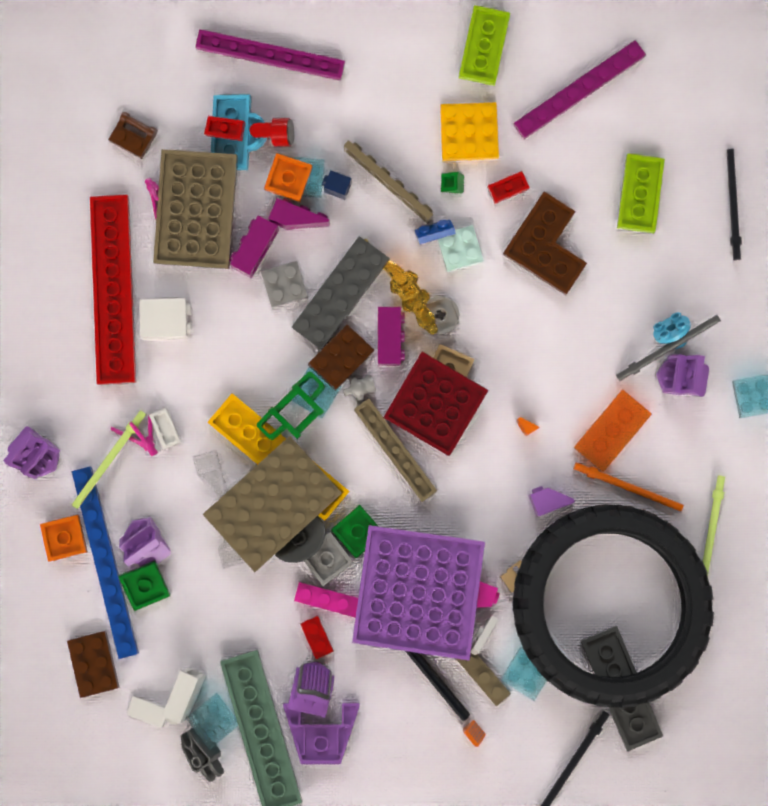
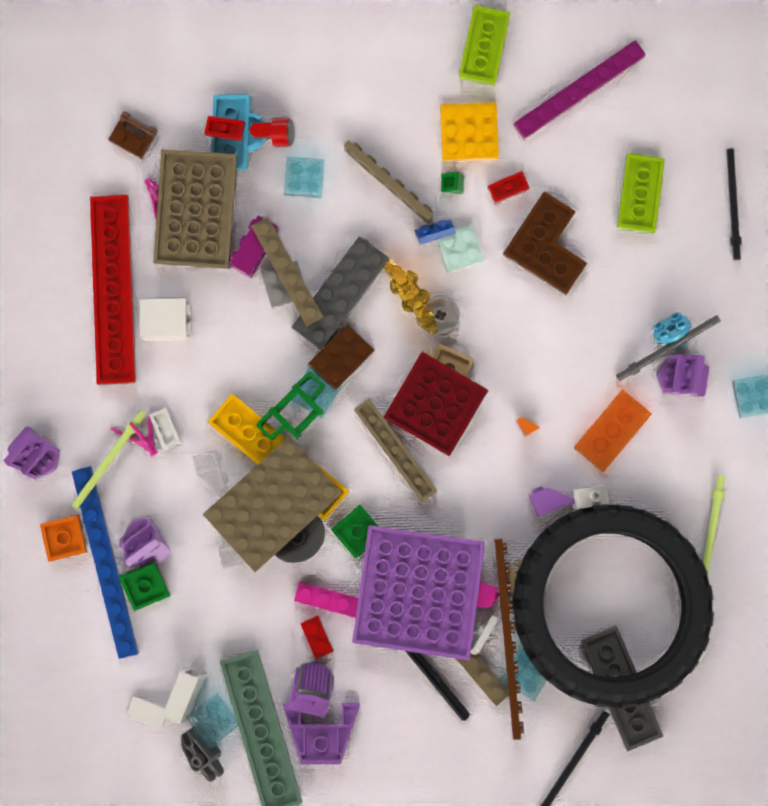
reddish brown plate [67,631,120,698] -> none
magenta plate [195,29,345,81] -> none
orange plate [264,153,313,202] -> none
magenta slope [268,198,330,230] -> none
light grey plate [304,532,354,586] -> none
dark blue brick [322,170,352,200] -> none
light grey piece [343,375,376,405] -> none
magenta brick [378,307,405,366] -> none
orange slope [463,720,486,747] -> none
orange bar [573,462,684,512] -> none
none -> dark tan plate [251,217,323,327]
none -> reddish brown plate [494,539,525,740]
none -> white plate [573,485,609,509]

